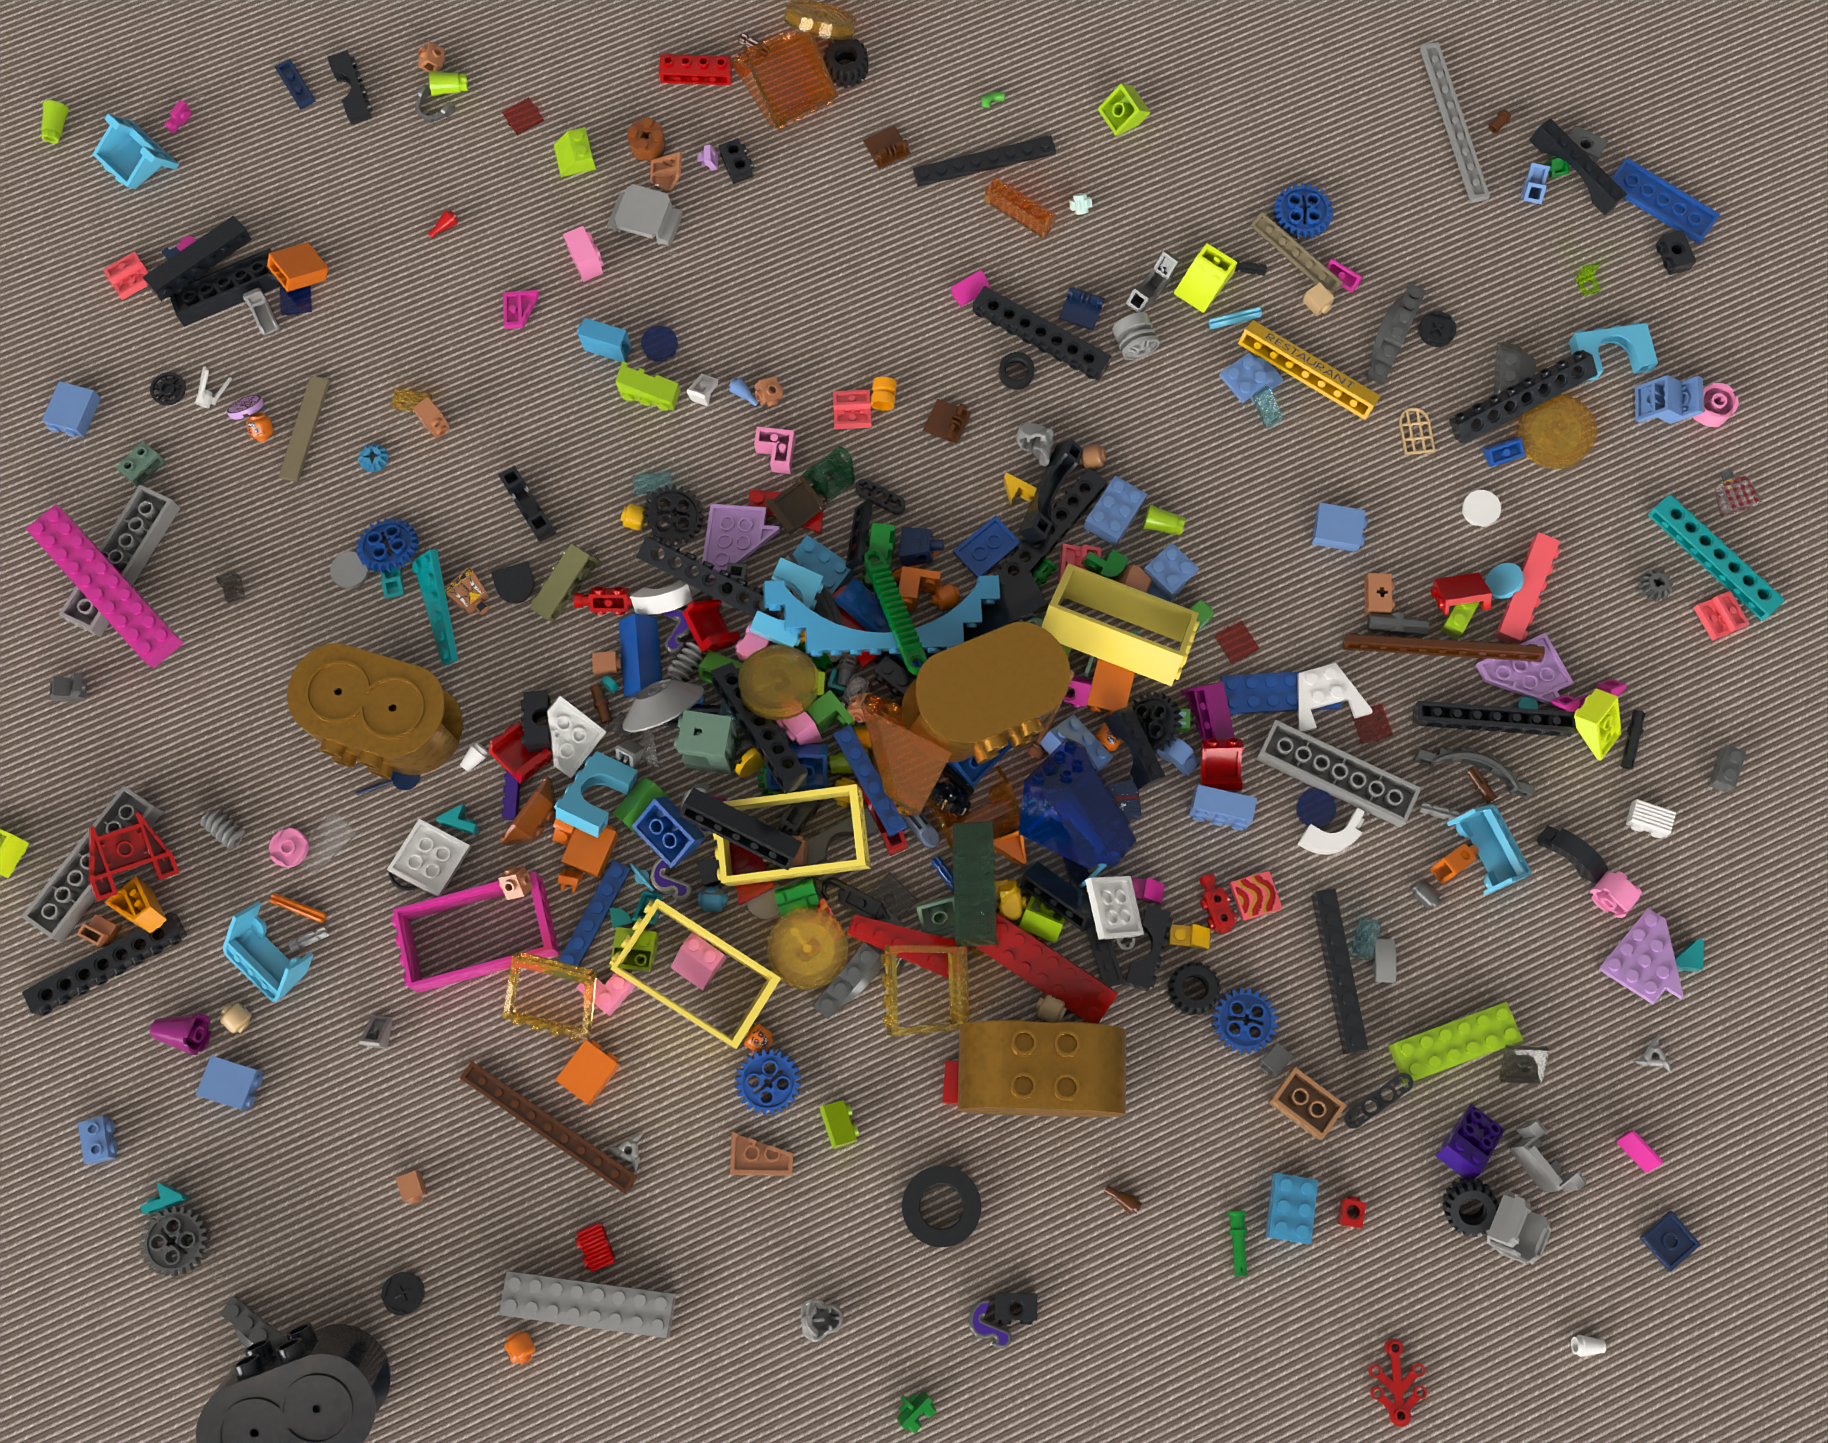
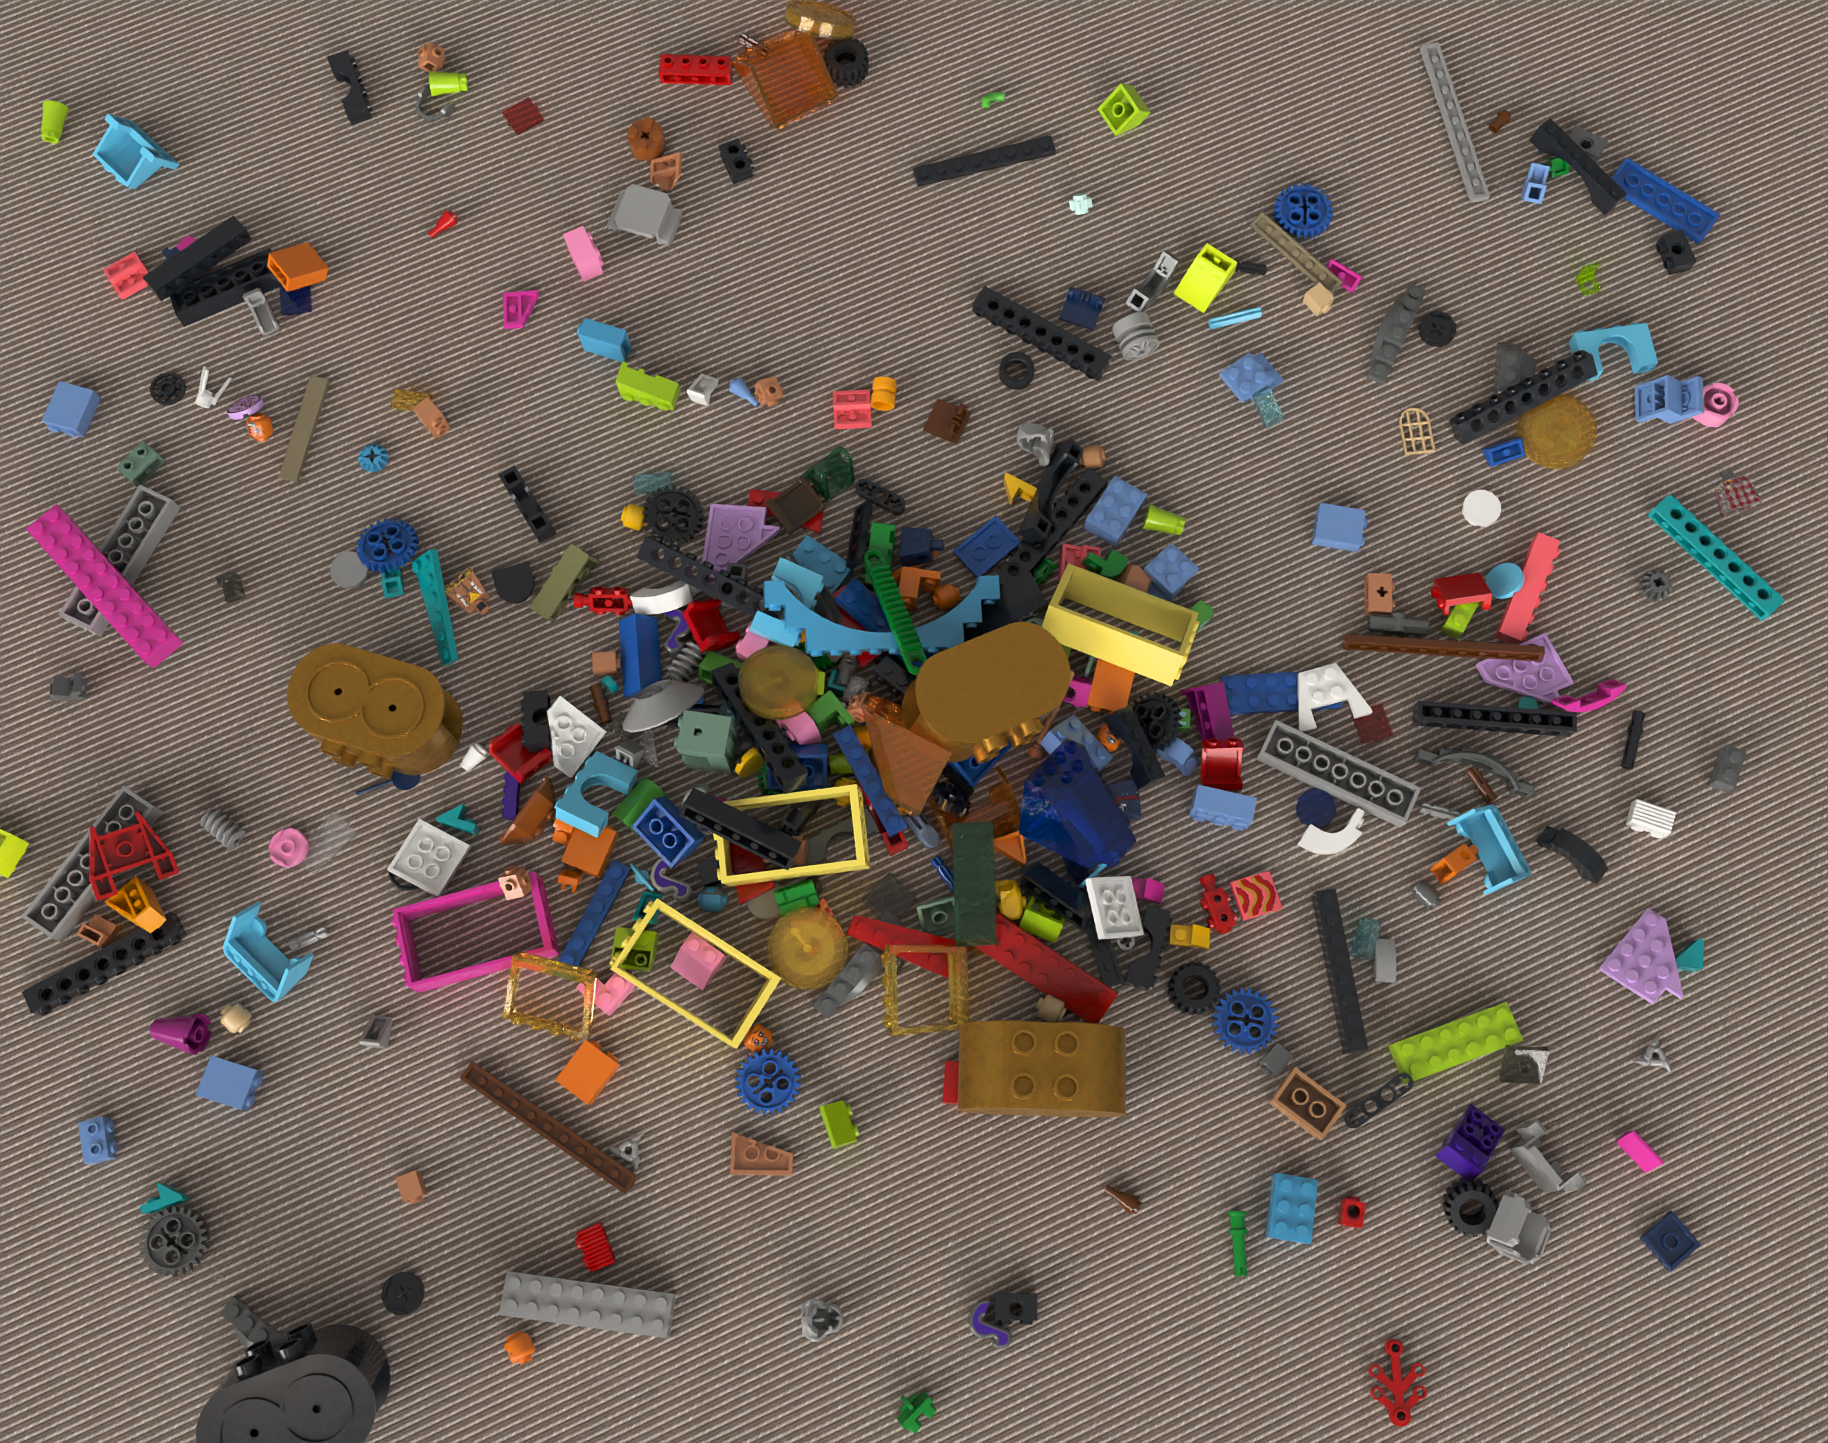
dark pink plate [164,100,192,134] -> none
orange axle [270,893,327,923] -> none
dark blue tile [275,59,316,110] -> none
lime slope [554,127,596,177] -> none
teal tile [609,908,633,928] -> none
clear blue tile [641,326,678,362] -> none
lavender tile [697,145,718,171] -> none
bright pink brick [754,427,796,474] -> none
black plate [821,877,890,920] -> none
reddish brown hinge [863,126,911,169] -> none
black tyre [902,1166,981,1247] -> none
dark pink slope [951,270,991,307] -> none
clear orange brick [985,177,1056,239] -> none
clear red piece [1214,621,1260,664] -> none
yellow brick [1238,320,1381,420] -> none
white cone [1571,1335,1606,1357] -> none
neon yellow slope [1574,688,1622,761] -> none
bright pink brick [1590,871,1642,918] -> none
coral slope [1693,591,1750,641] -> none

